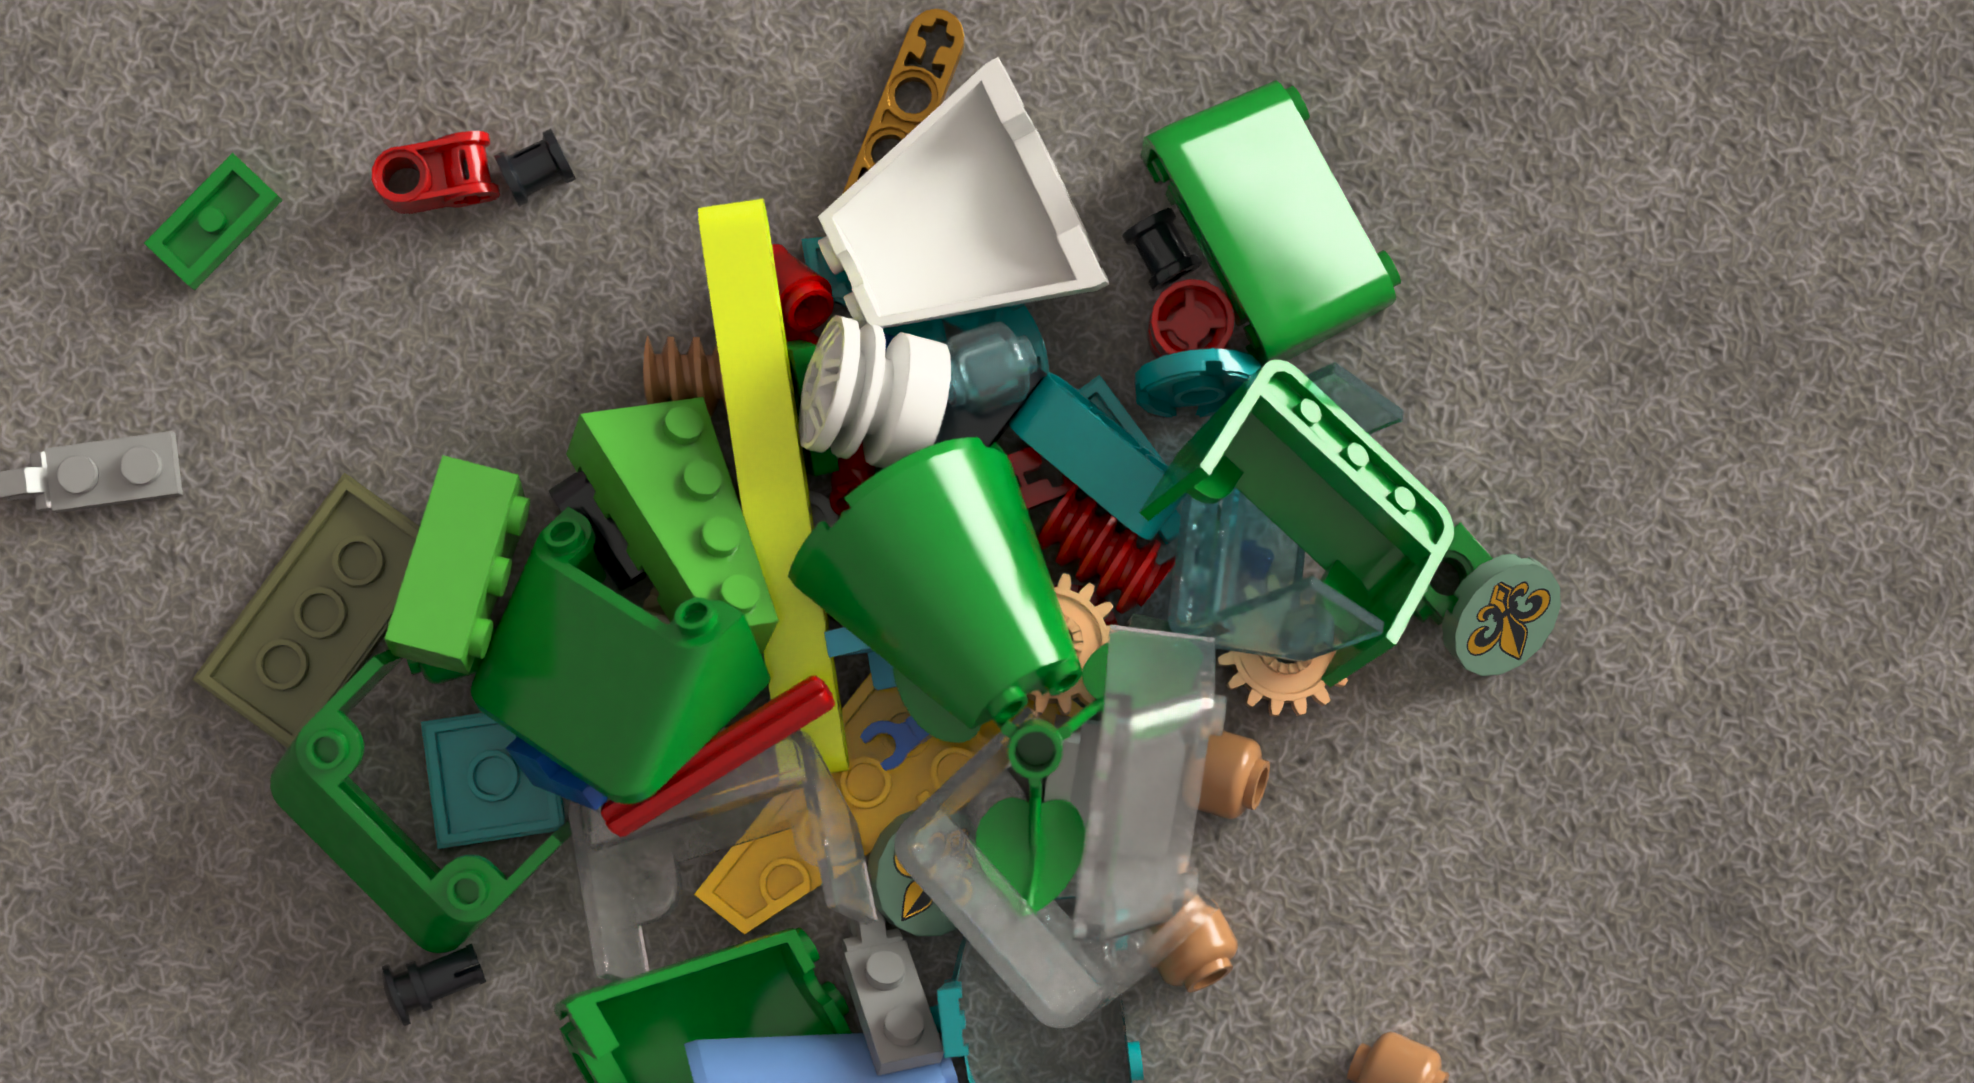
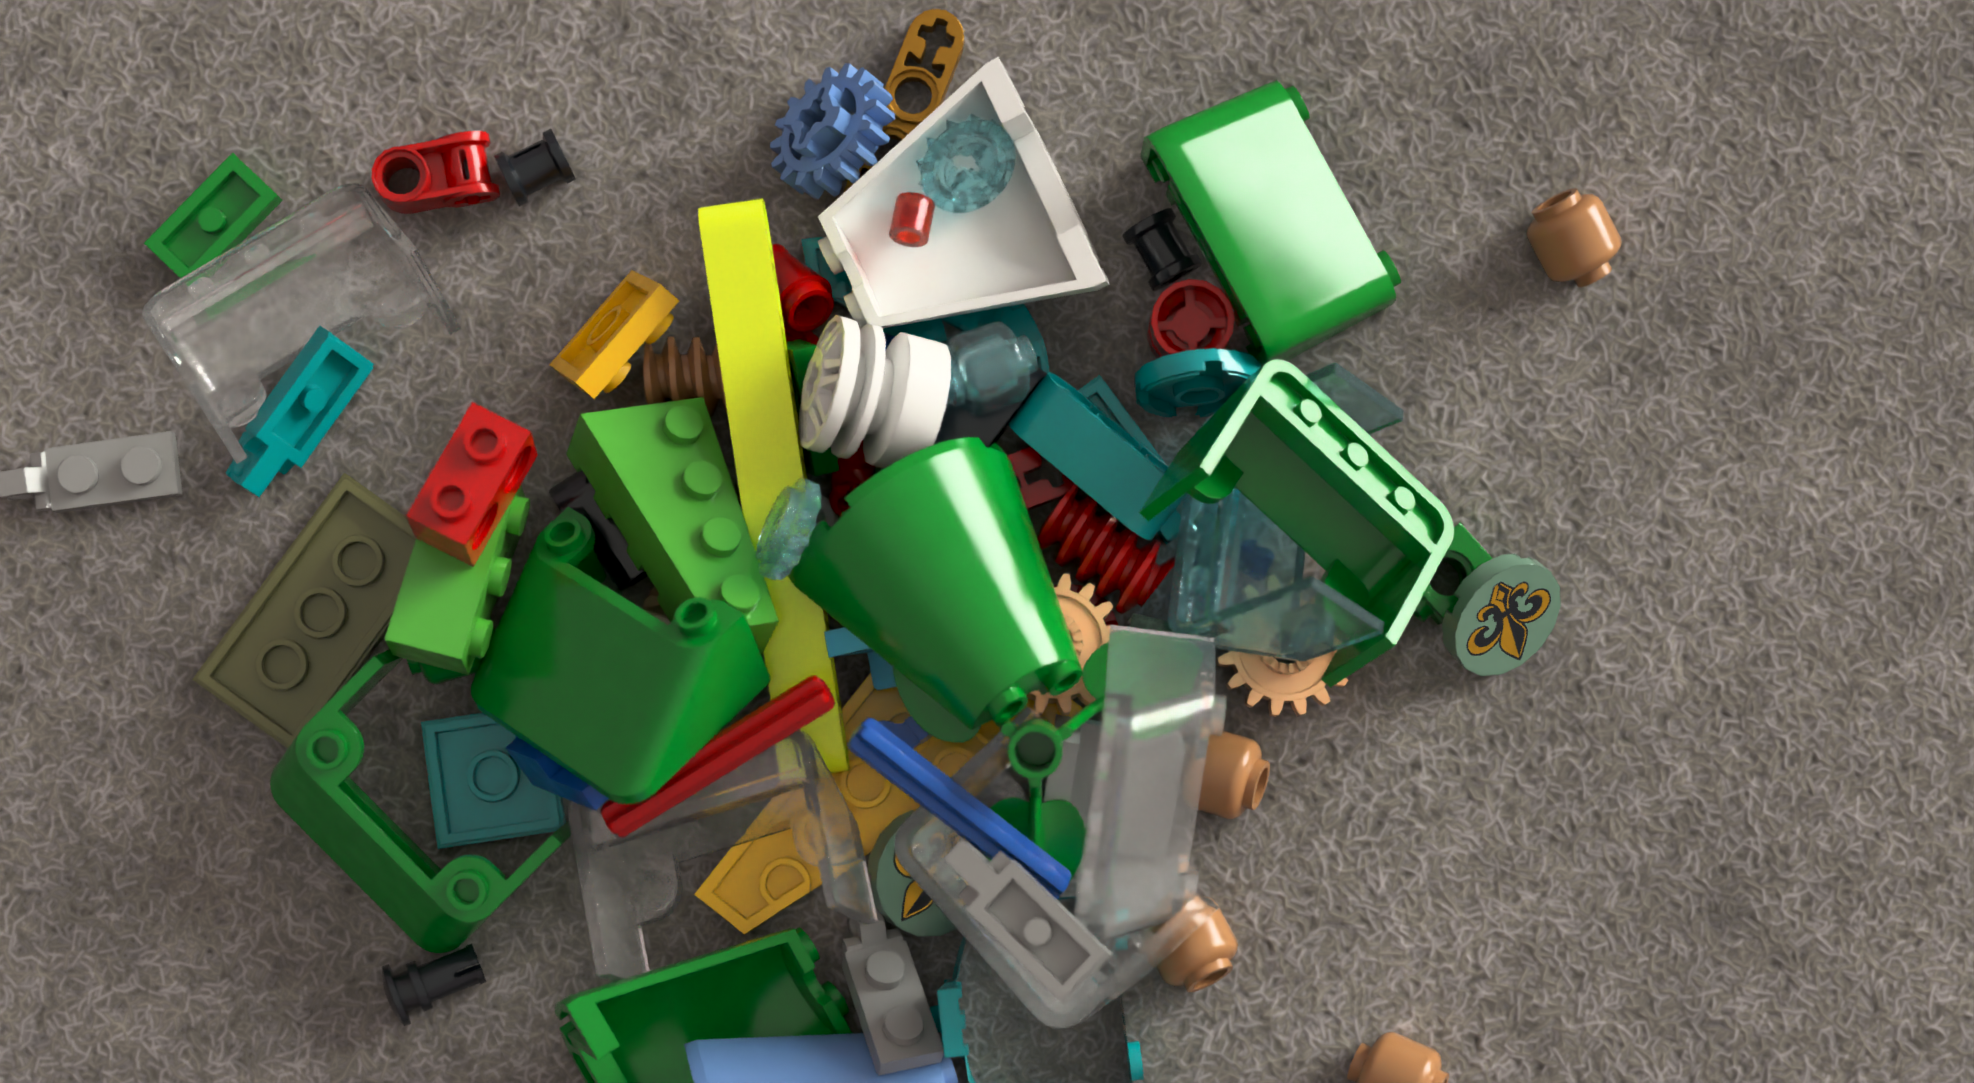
none -> clear windscreen [142,183,461,464]
none -> teal hinge [226,326,374,497]
none -> red brick [406,402,538,567]
none -> yellow plate [549,270,679,399]
none -> clear light blue gear [756,477,822,580]
none -> medium blue gear [770,63,895,199]
none -> blue axle [847,718,1071,899]
none -> clear red piece [889,192,935,247]
none -> clear light blue gear [916,113,1016,213]
none -> light grey hinge [944,839,1113,1004]
none -> medium nougat head [1526,188,1622,287]

